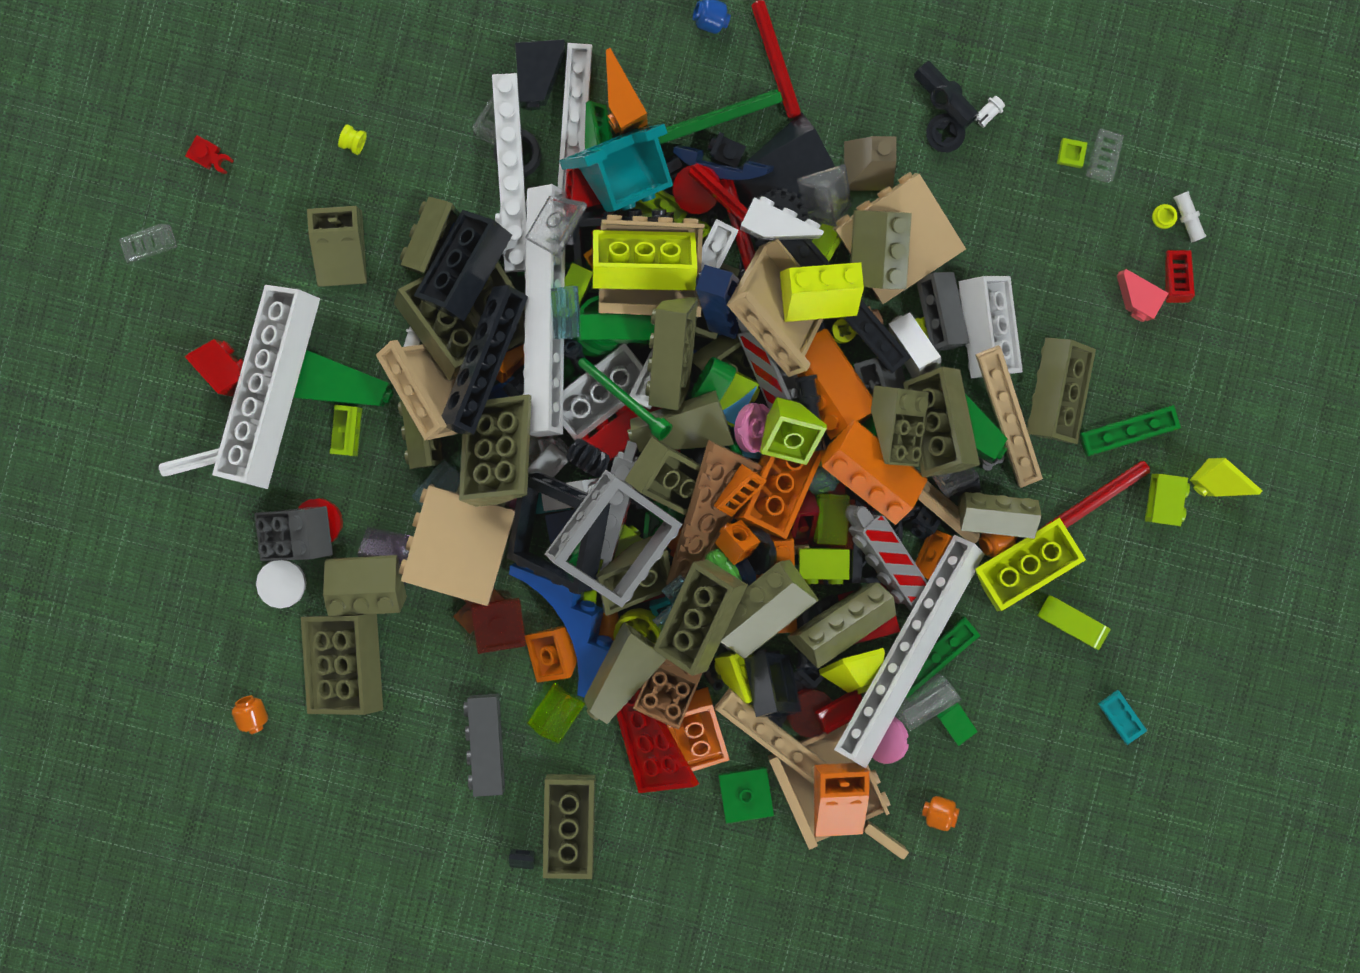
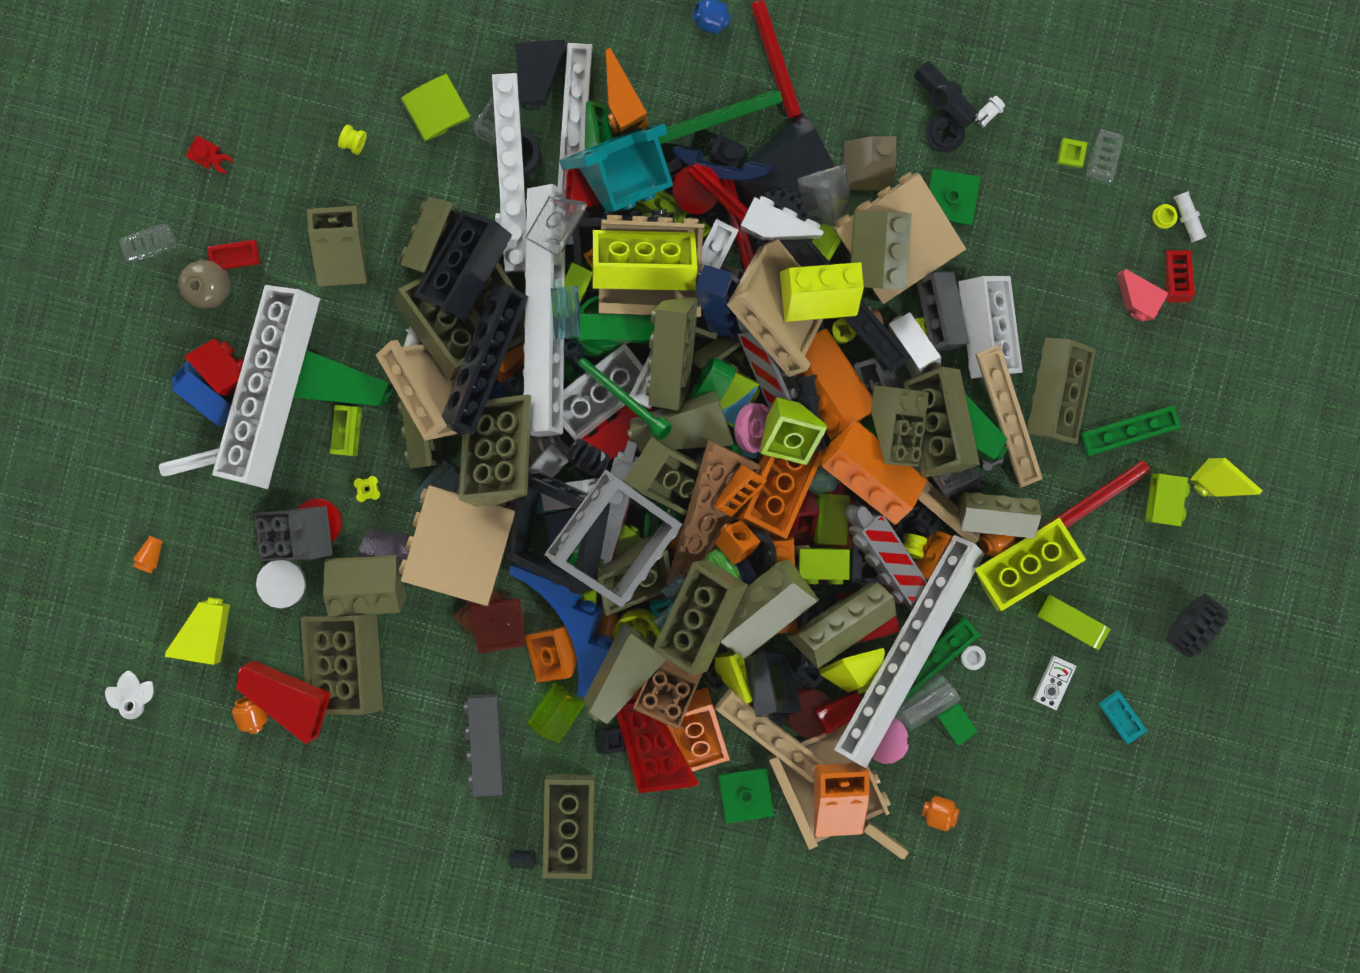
none -> white plate [105,671,154,720]
none -> orange cone [133,536,163,574]
none -> neon yellow slope [165,597,230,665]
none -> blue slope [171,361,232,427]
none -> dark tan cylinder [178,260,231,309]
none -> red tile [207,240,261,270]
none -> red slope [236,661,331,744]
none -> neon yellow plate [354,476,380,502]
none -> lime slope [401,74,470,142]
none -> black slope [595,727,626,755]
none -> neon yellow wheel [902,533,927,559]
none -> green plate [928,169,981,226]
none -> white tile [960,645,986,670]
none -> white tile [1033,655,1076,710]
none -> black tyre [1166,594,1228,658]

